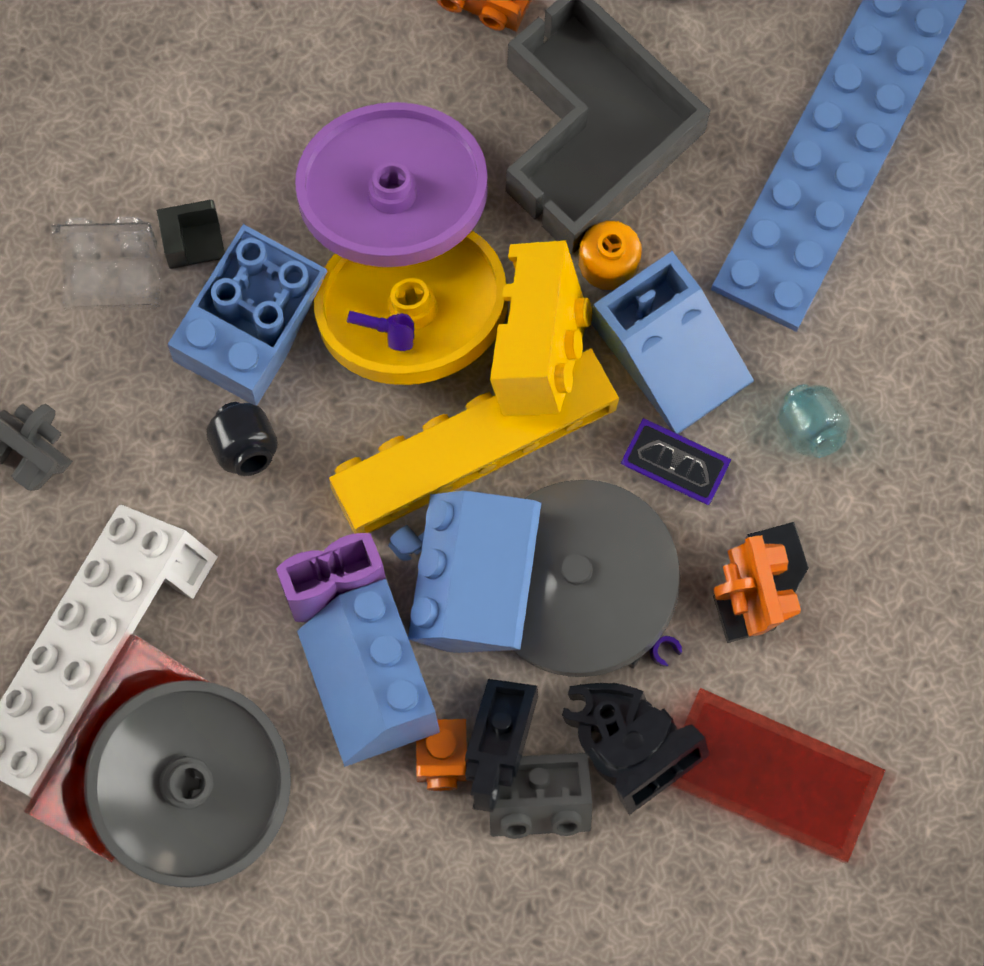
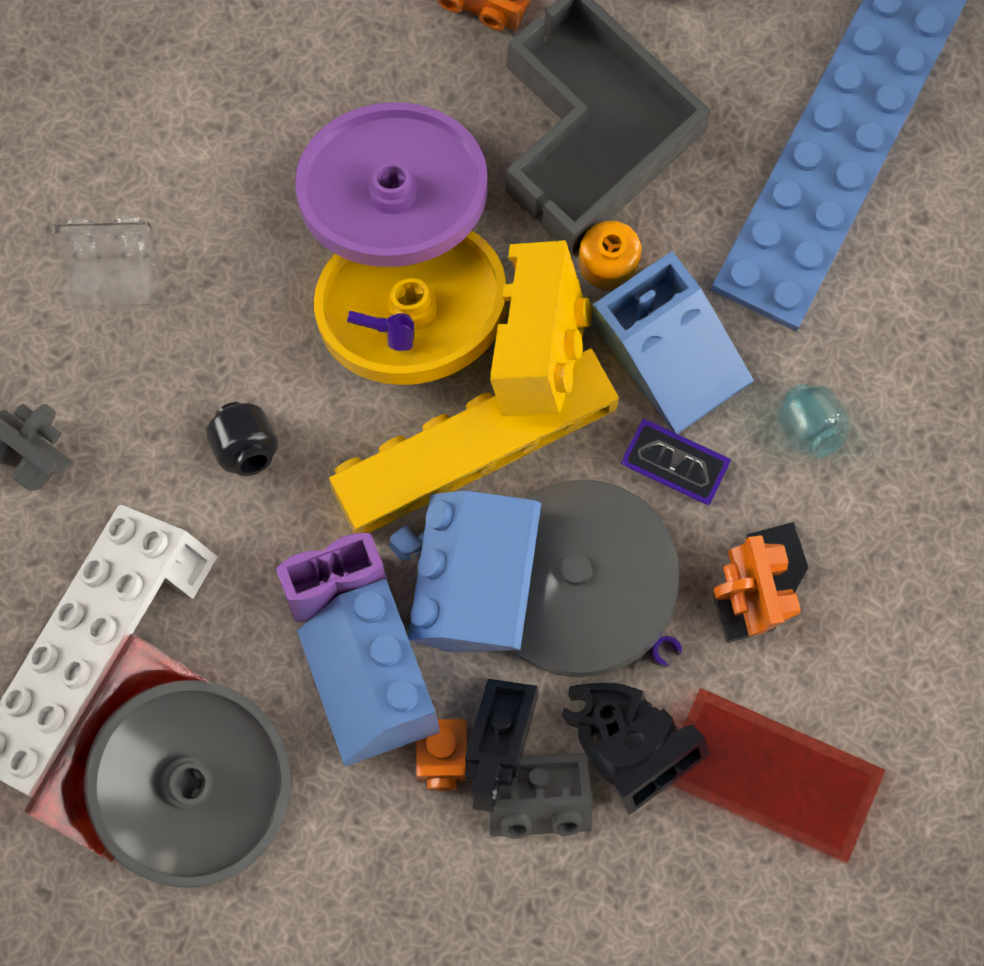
pearl dark grey panel [156,200,225,269] -> none
medium blue slope [168,224,327,405] -> none

